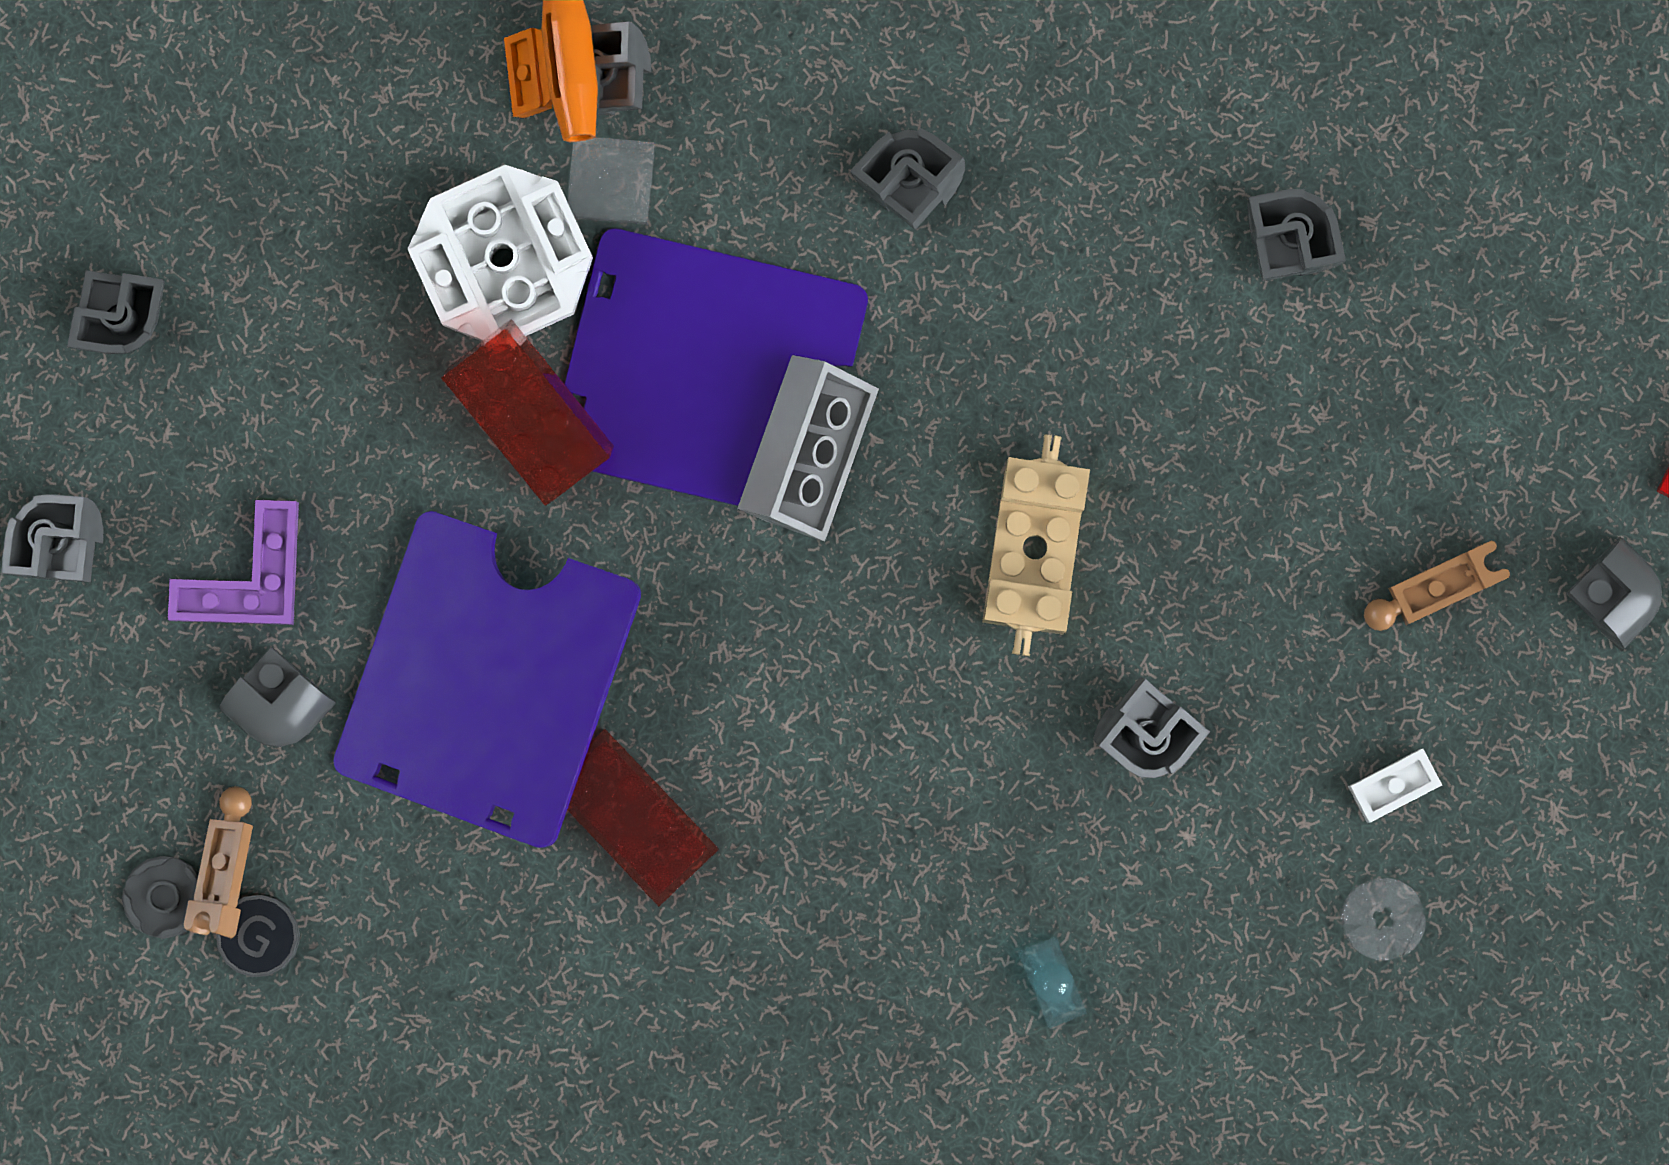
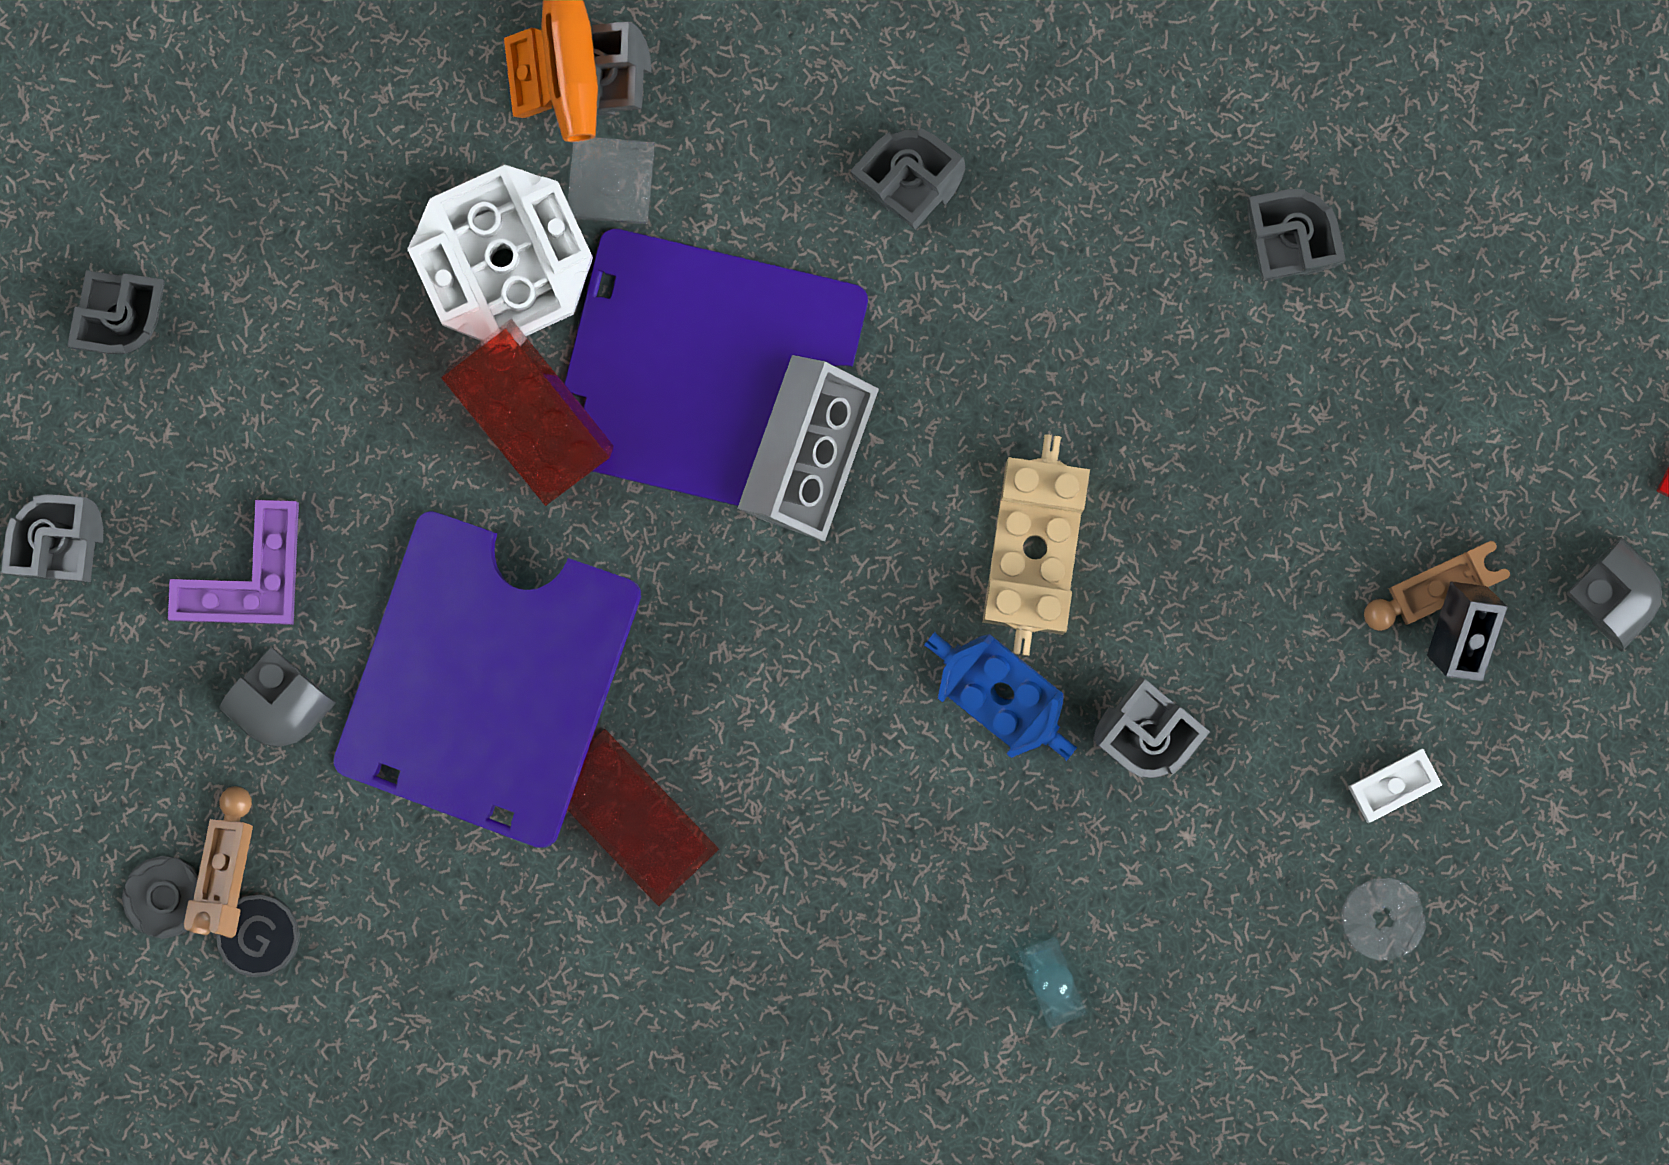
none -> blue plate [924,632,1077,761]
none -> black brick [1427,581,1508,681]

